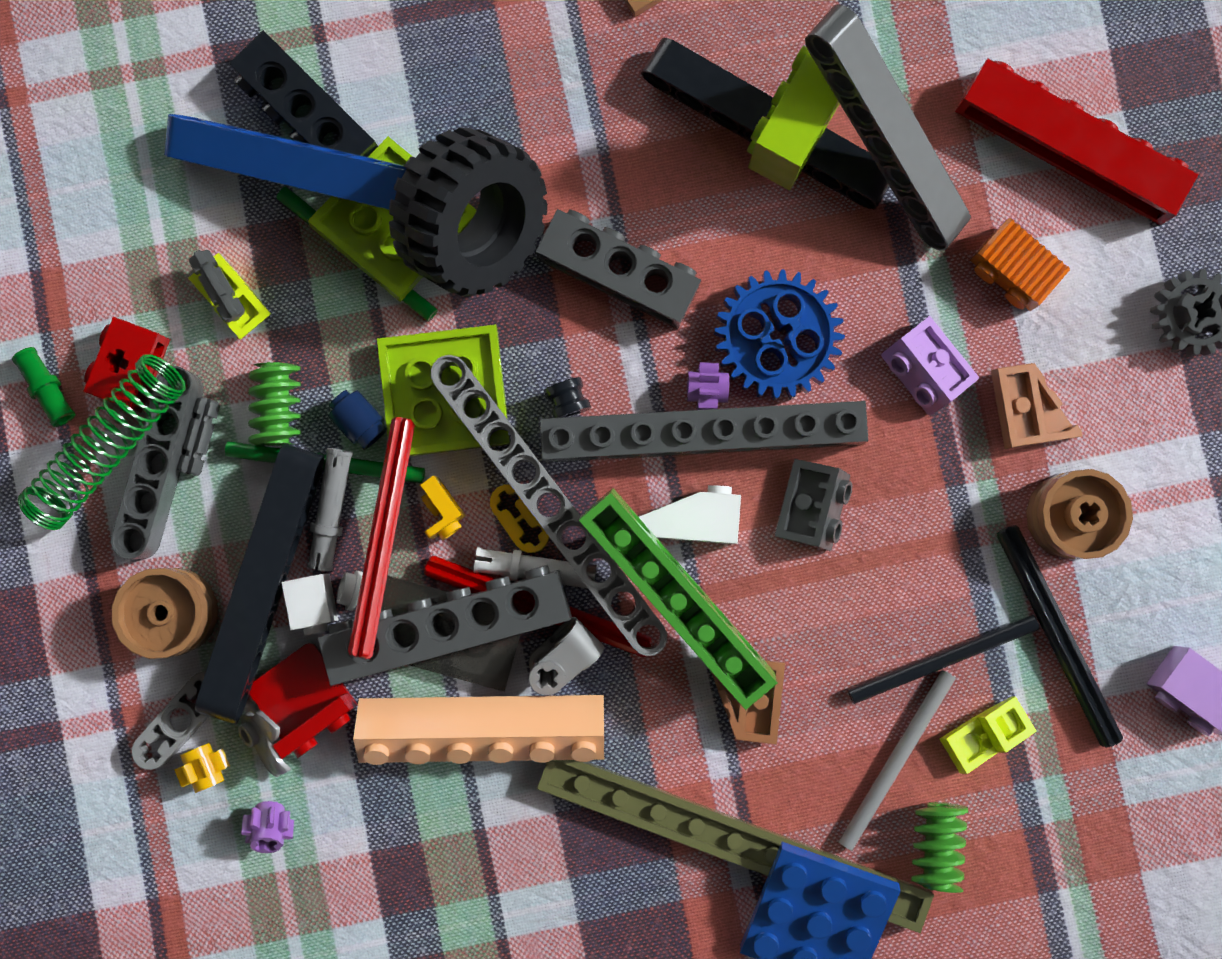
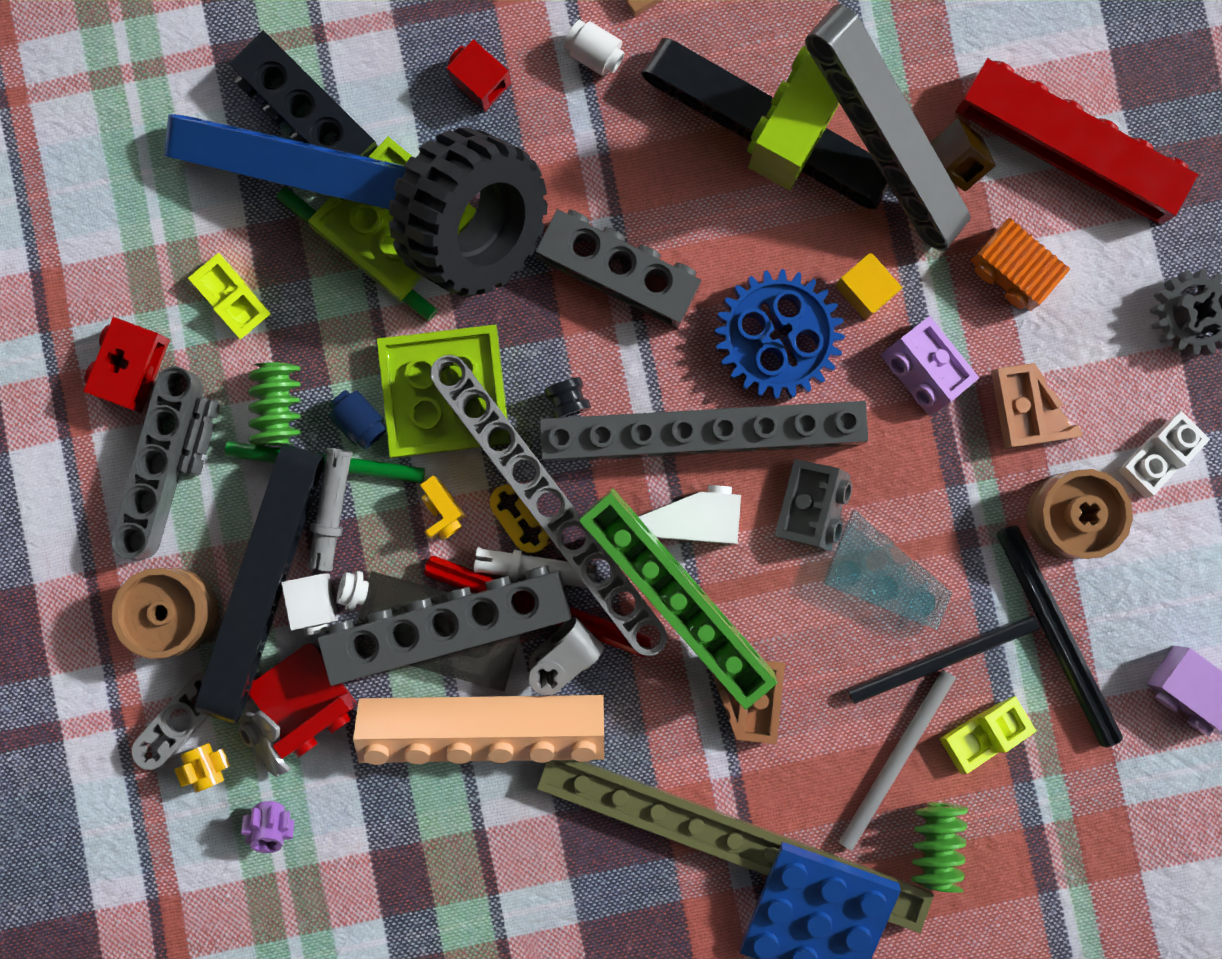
green pin [12,347,76,427] -> none
green piece [18,354,186,530] -> none
dark grey axle [189,250,245,323] -> none
axle [348,417,415,659] -> none
medium lavender gear [687,362,729,410] -> none
none -> red brick [446,39,511,112]
none -> white brick [564,20,625,76]
none -> clear light blue wing [823,509,952,630]
none -> yellow panel [835,253,903,321]
none -> dark brown panel [931,118,996,192]
none -> white slope [1117,411,1210,499]

